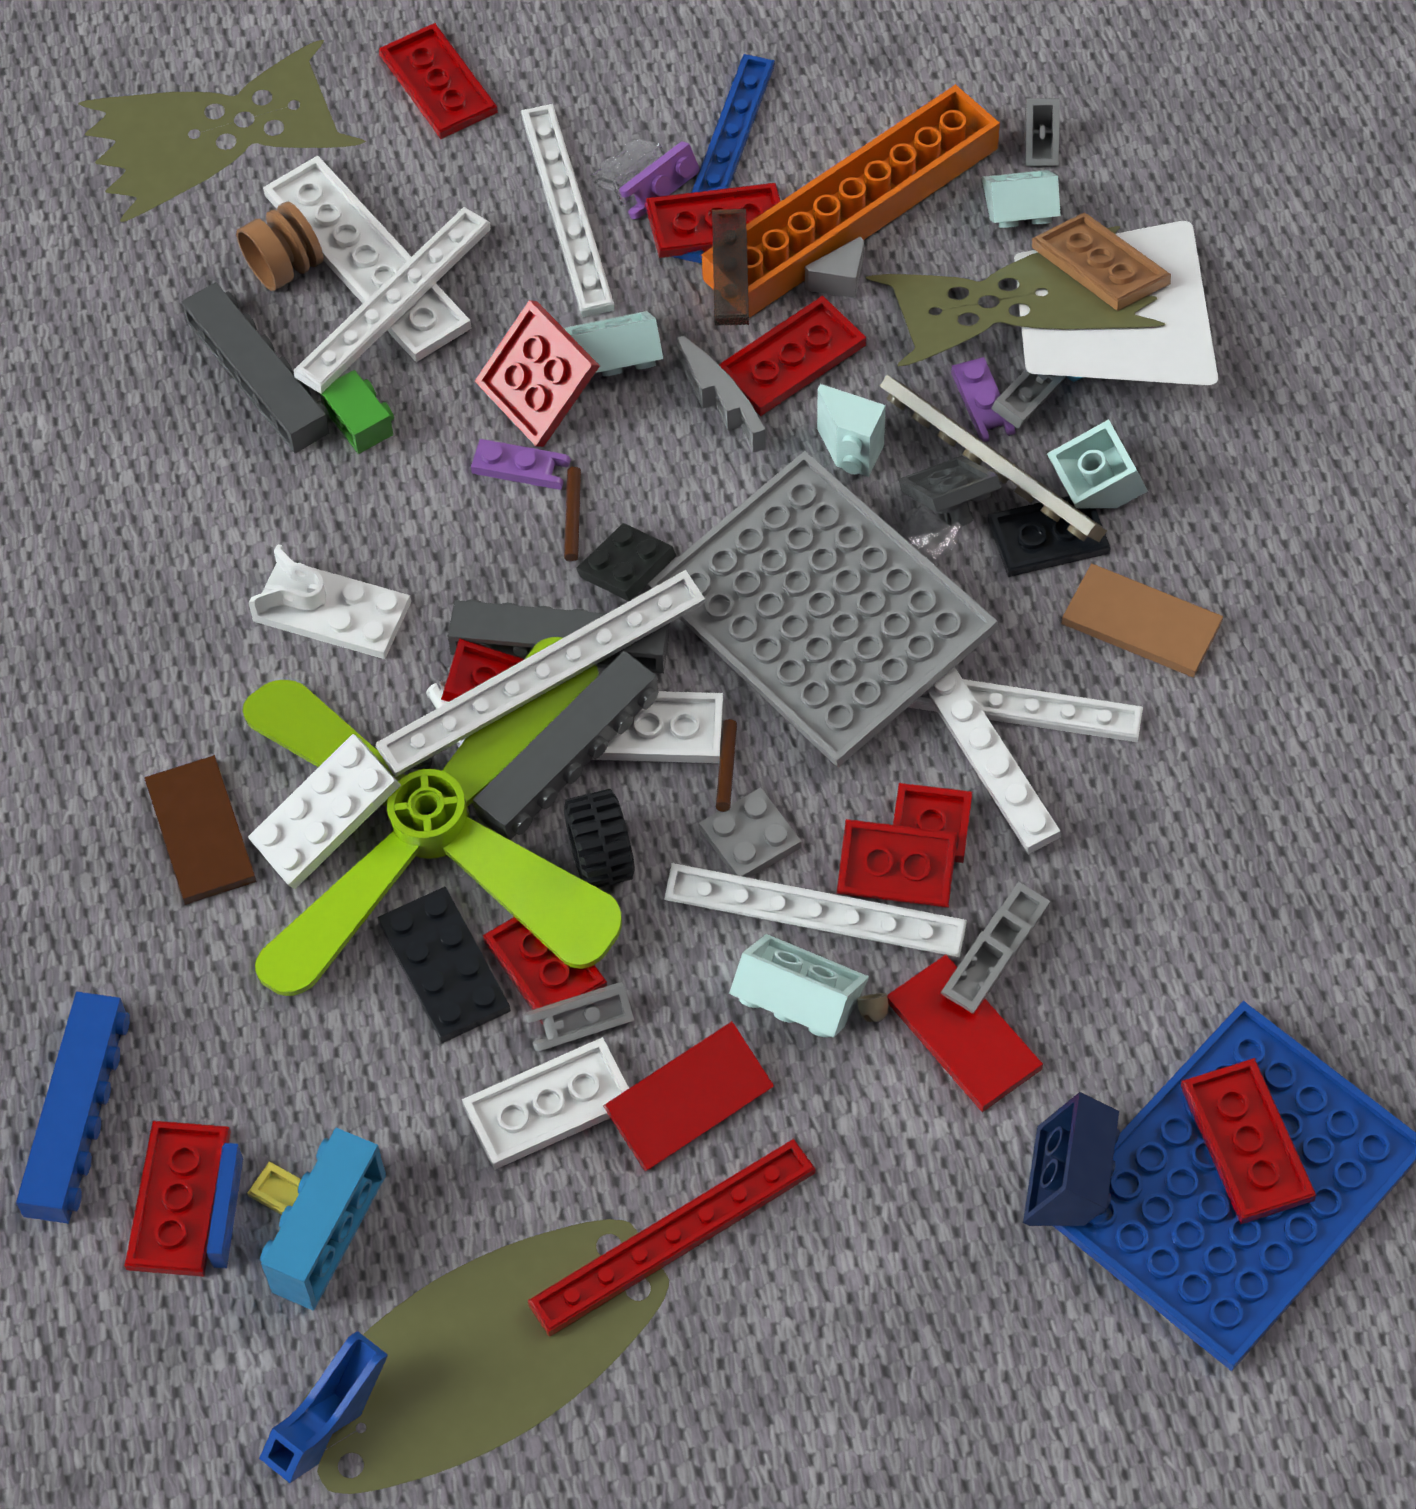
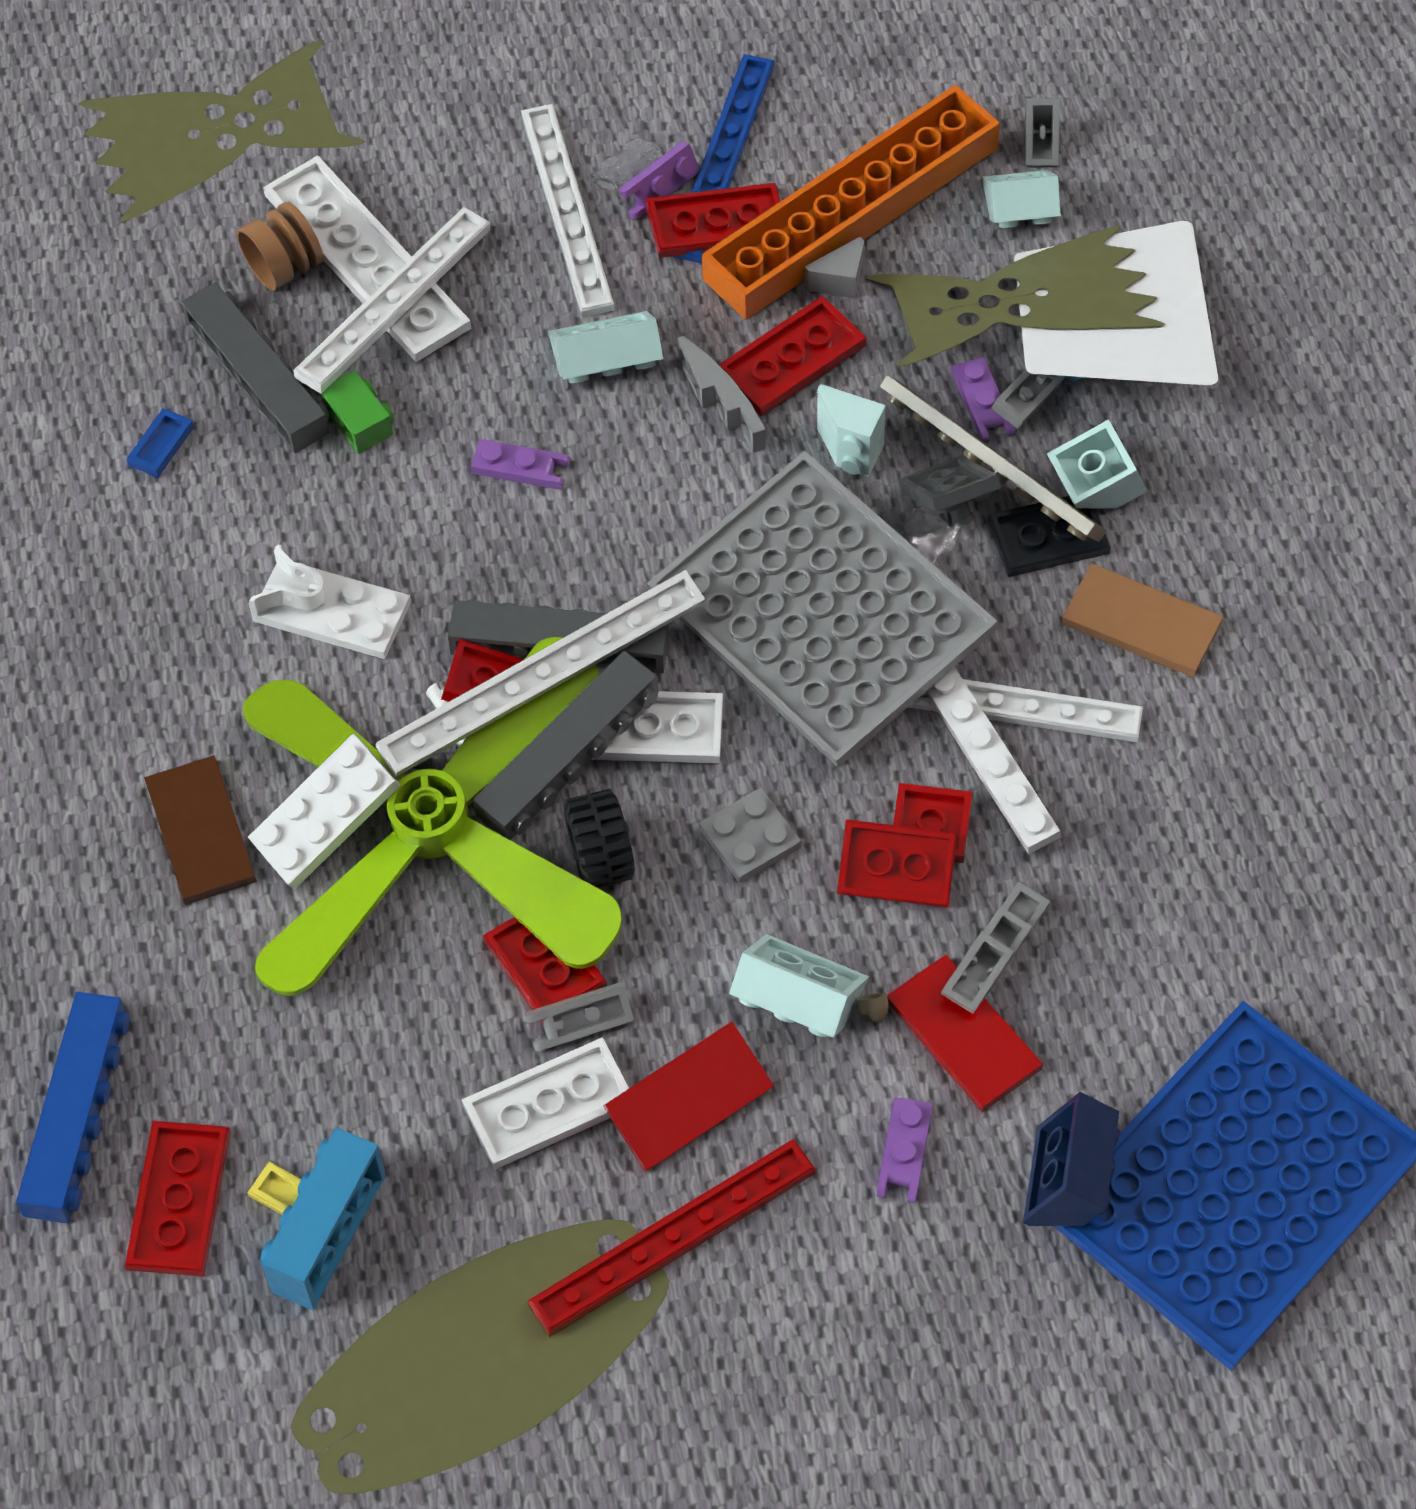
blue tile [206,1143,243,1268] -> none
blue arch [259,1331,388,1483] -> none
black plate [377,886,511,1043] -> none
red tile [379,23,498,139] -> none
plate [474,300,600,447] -> none
reddish brown bar [564,467,581,561] -> none
pearl dark grey plate [576,523,676,601] -> none
white tile [664,863,967,958] -> none
clear smoke tile [712,209,749,326] -> none
reddish brown bar [716,719,737,812] -> none
medium nougat tile [1032,212,1171,311] -> none
red tile [1181,1058,1316,1224] -> none
none -> blue tile [126,408,194,478]
none -> medium lavender hinge [877,1097,933,1203]

